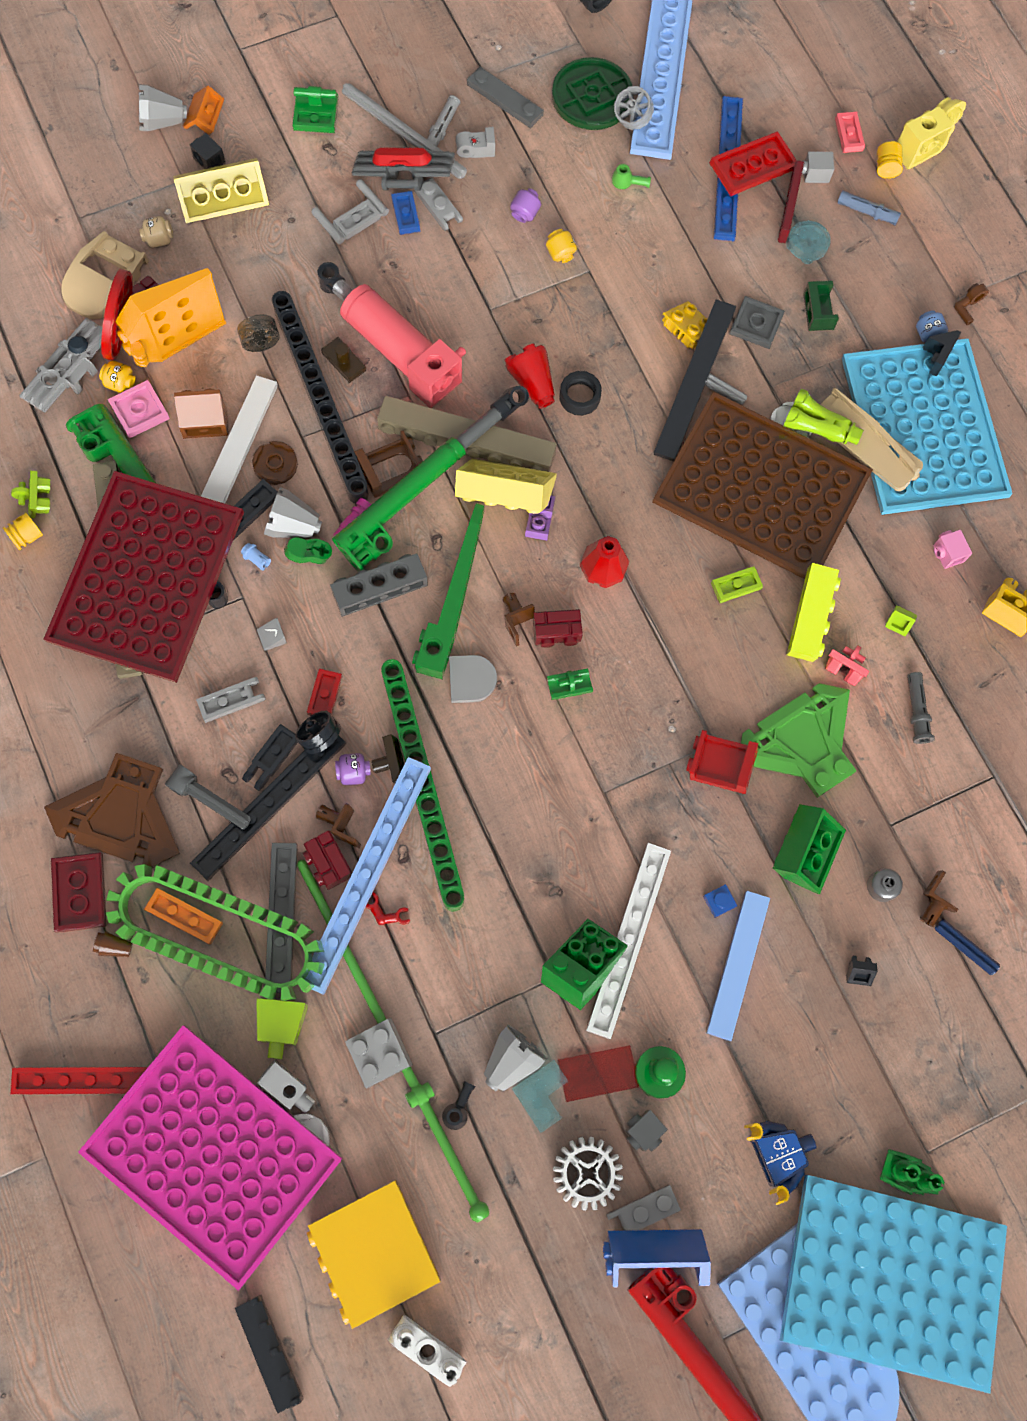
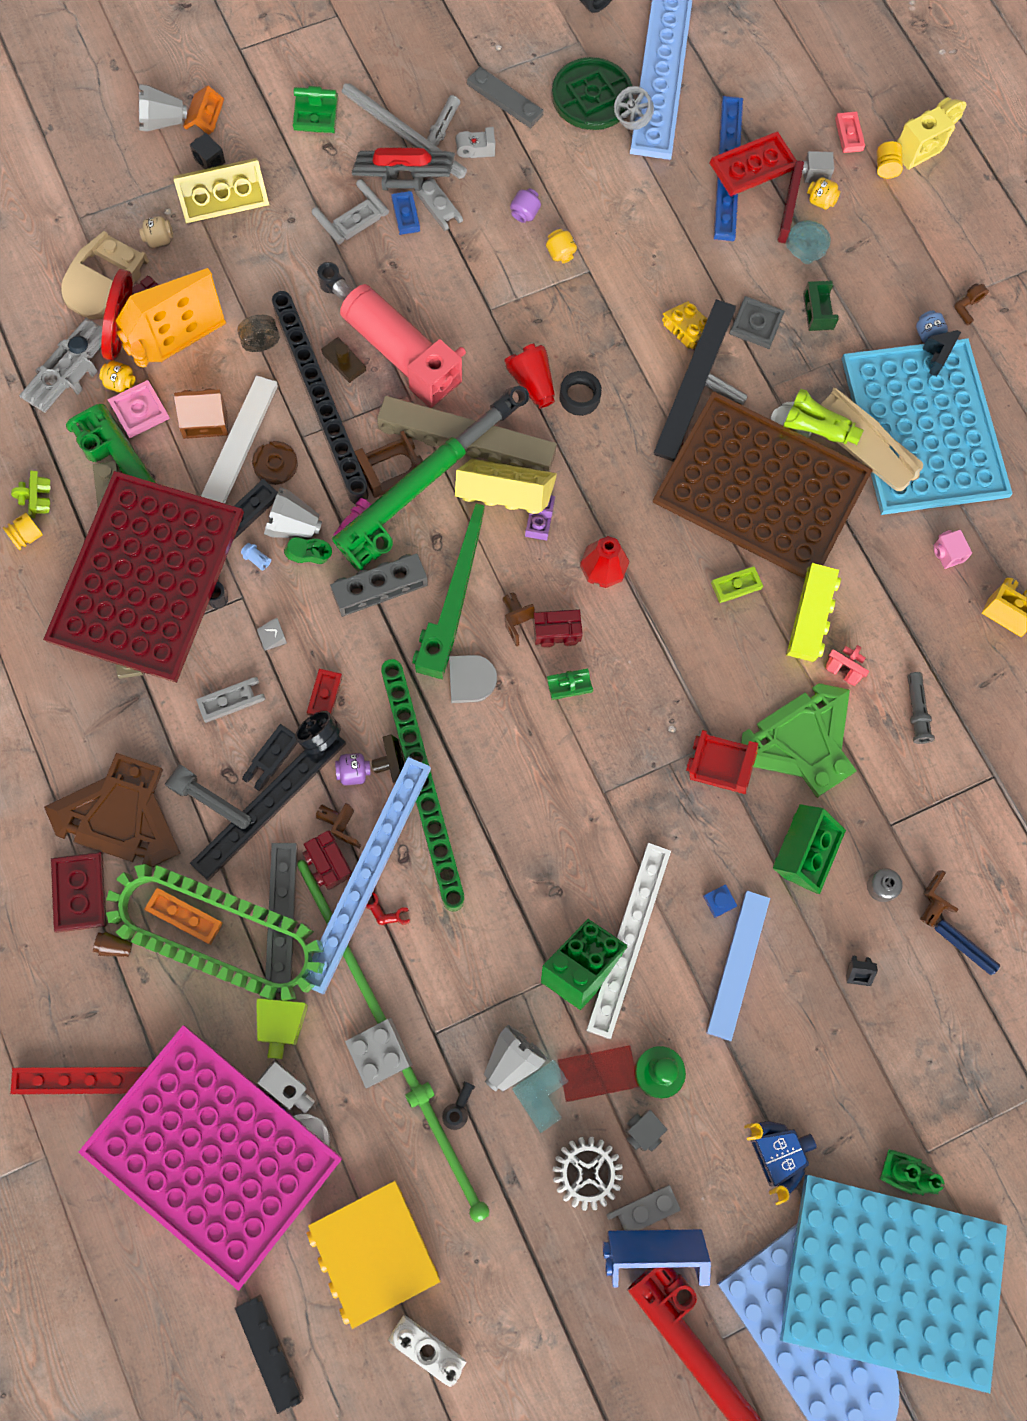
bright green bar [612,164,651,189] -> none
sand blue pin [837,190,901,226] -> none
lime tile [884,605,917,637] -> none
none -> yellow head [807,177,841,210]

